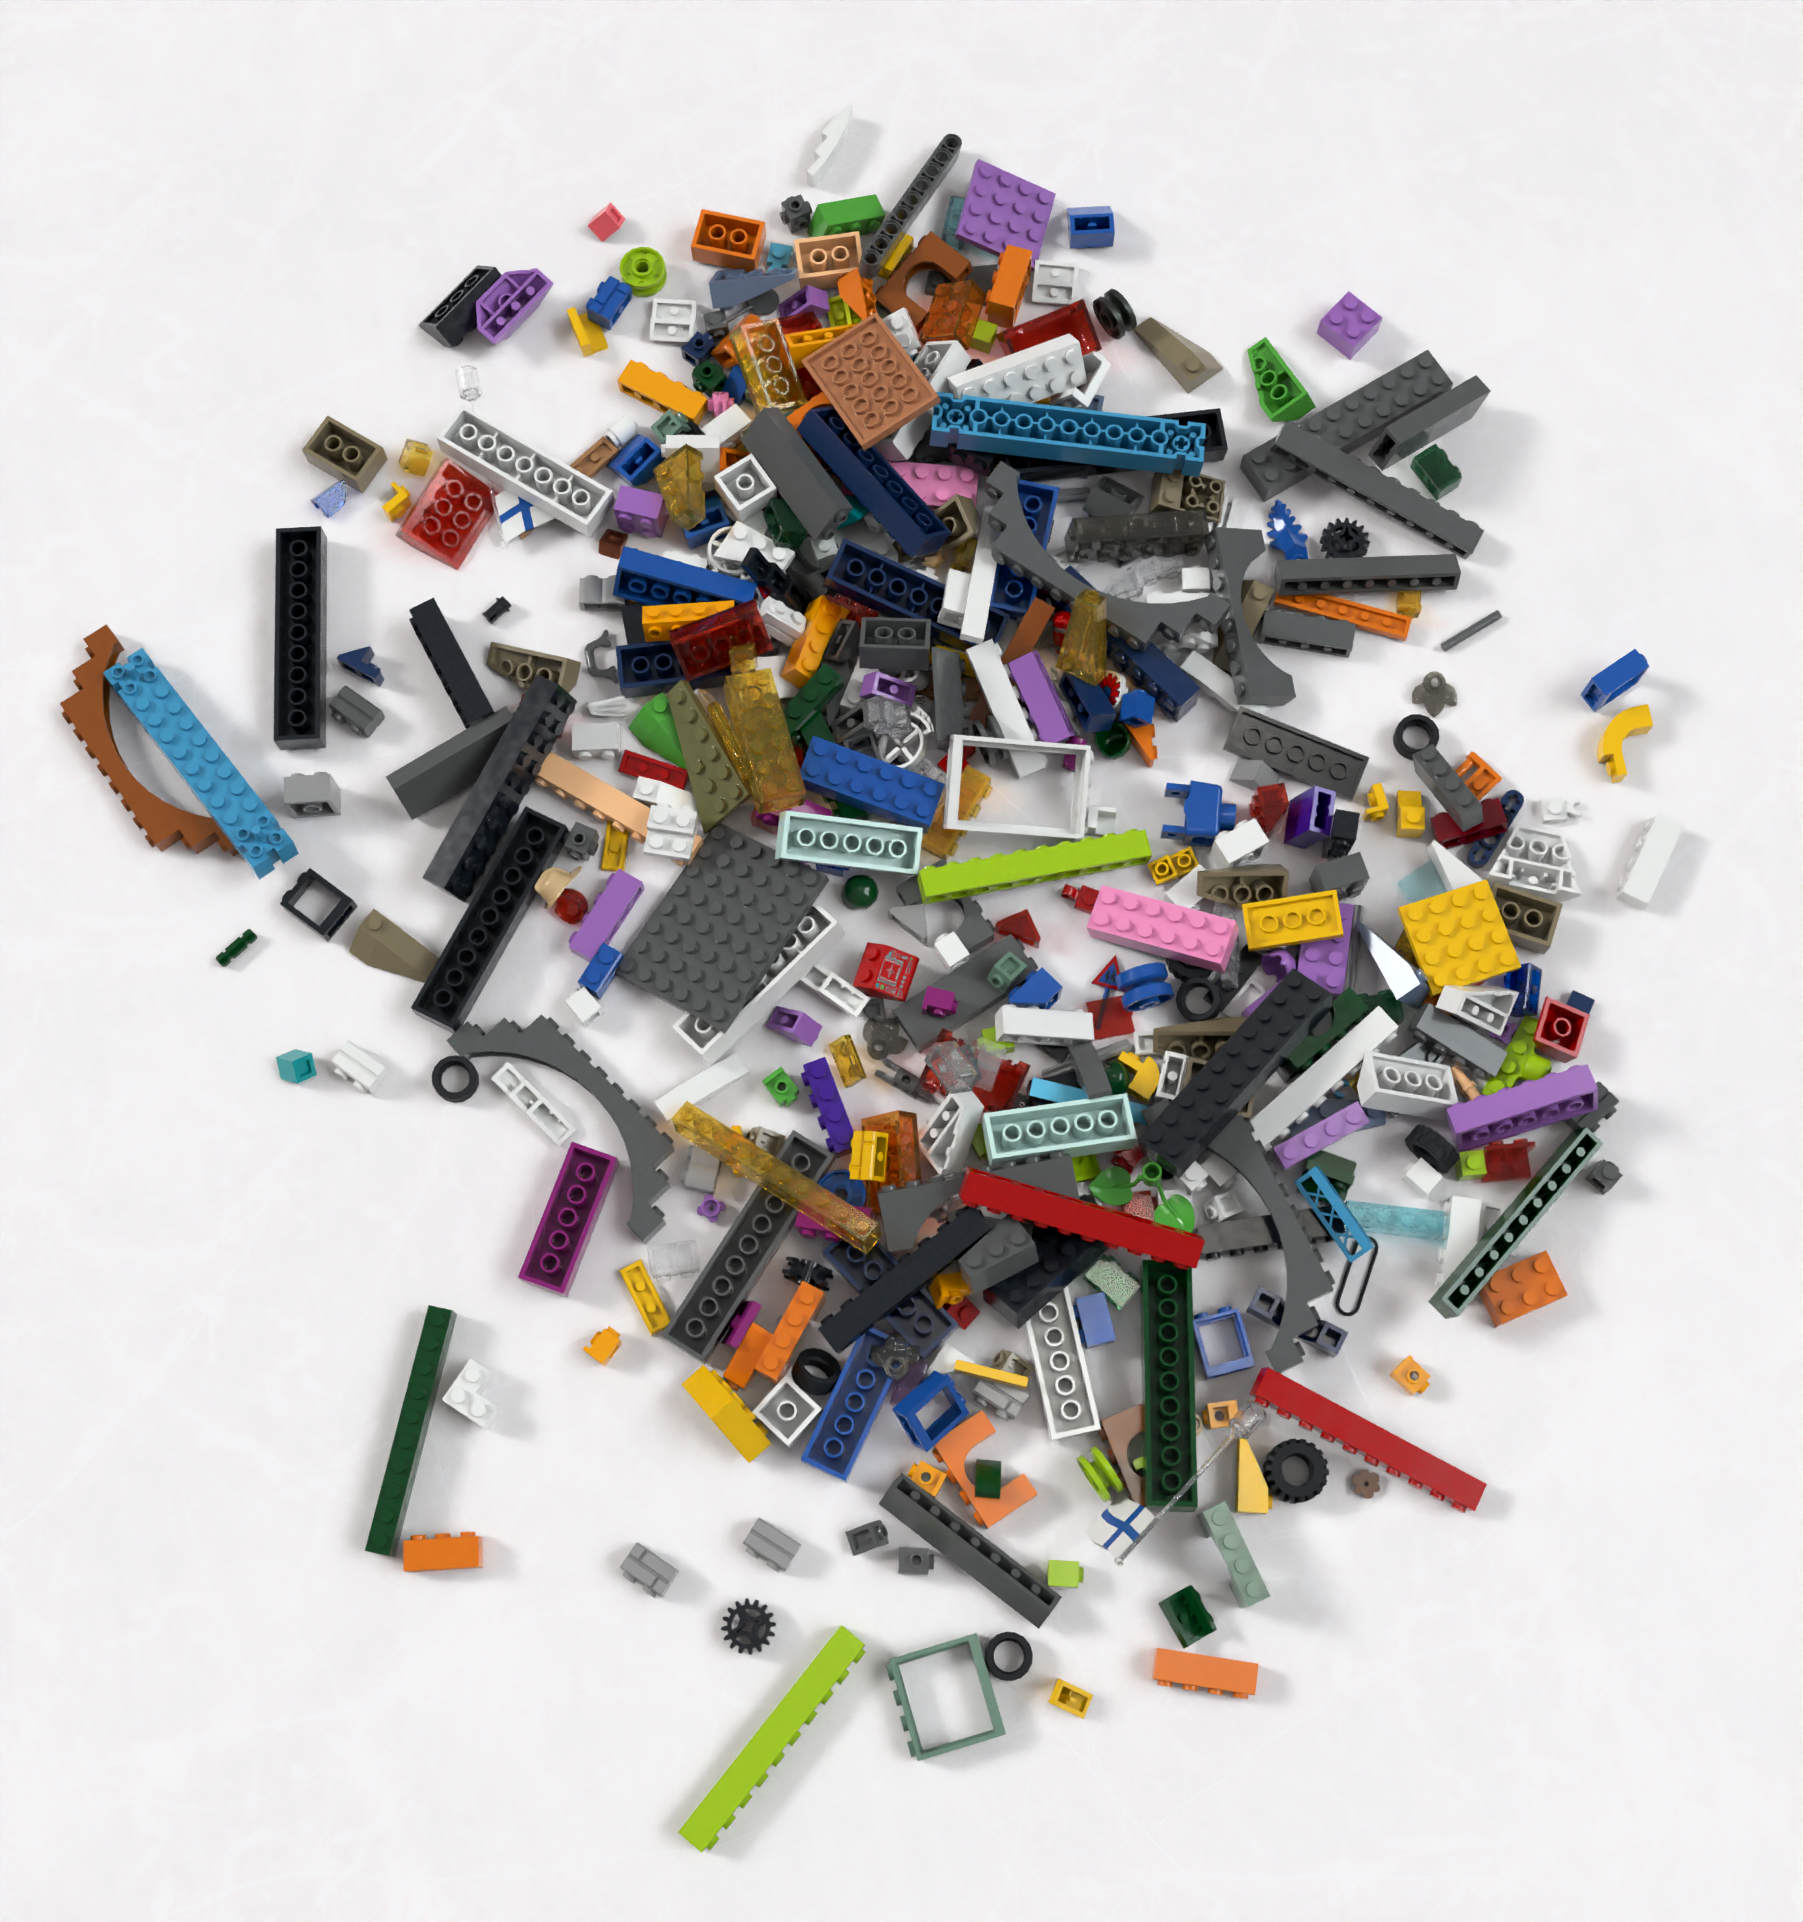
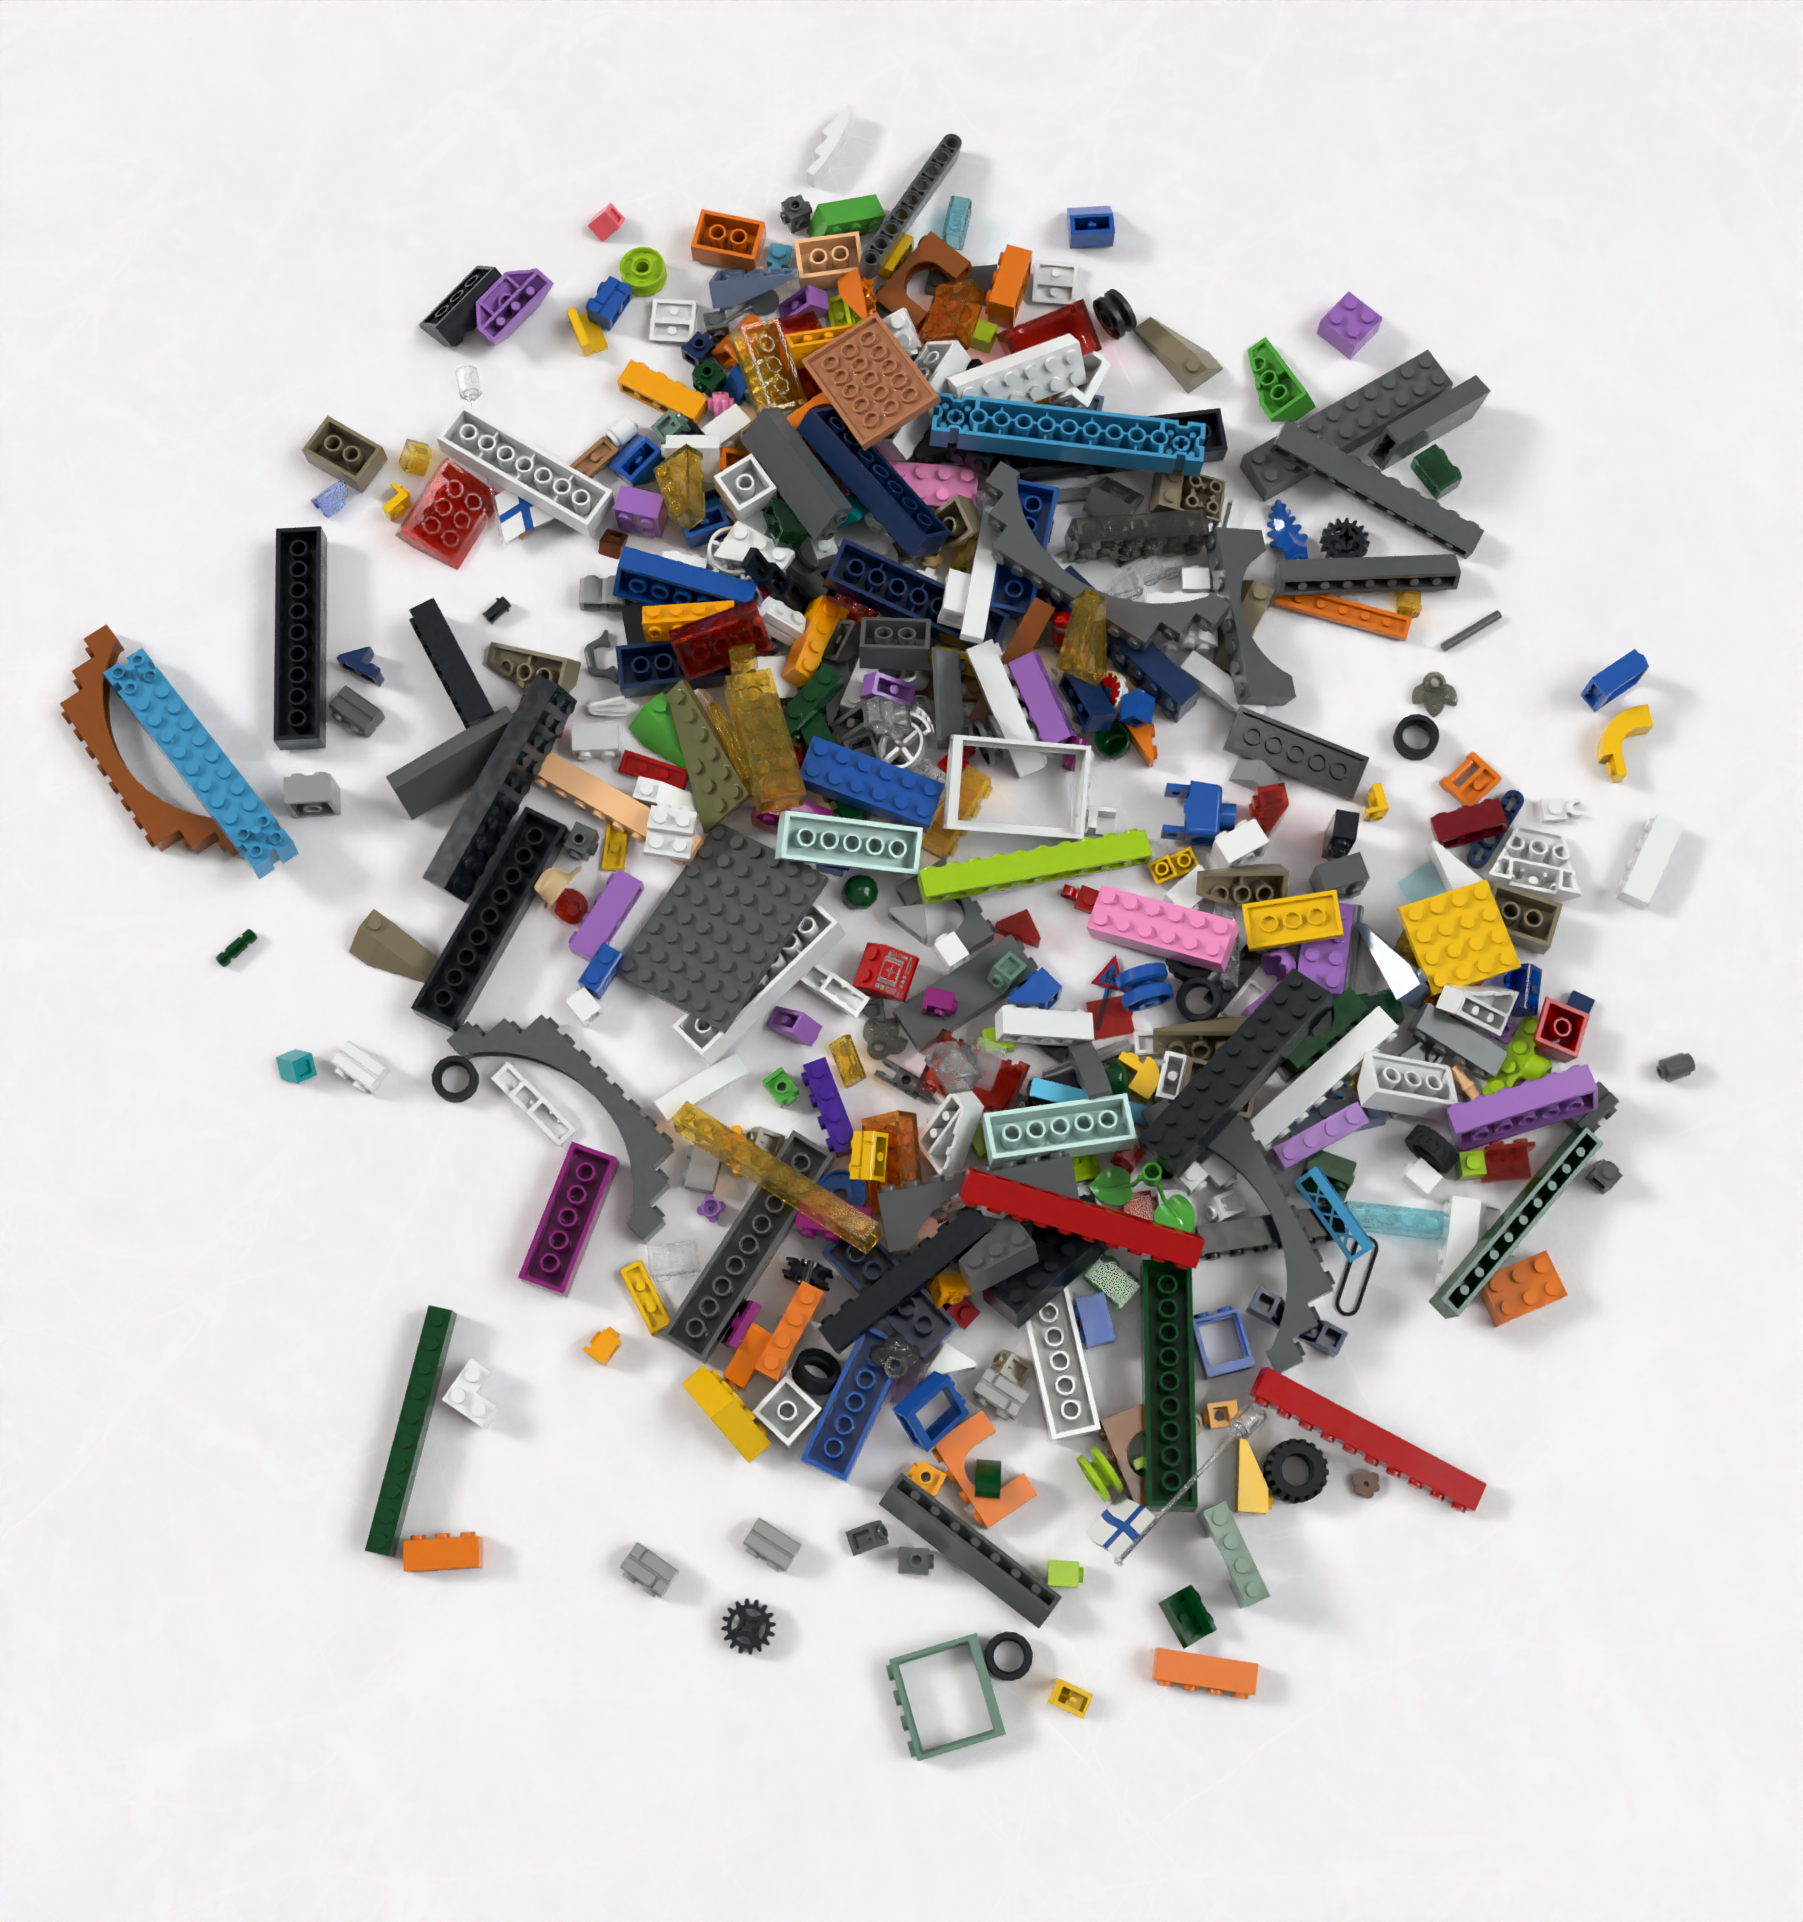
black window [280,868,358,942] -> none
lime brick [678,1625,866,1853] -> none
medium lavender plate [954,159,1056,272] -> none
yellow tile [954,1359,1029,1390] -> none
dark grey brick [1259,609,1356,658] -> none
dark purple brick [1283,786,1336,849] -> none
light orange brick [1389,1355,1431,1396] -> none
yellow arch [1396,790,1425,838] -> none
dark grey brick [1412,744,1484,832] -> none
none -> dark grey brick [1656,1053,1695,1082]

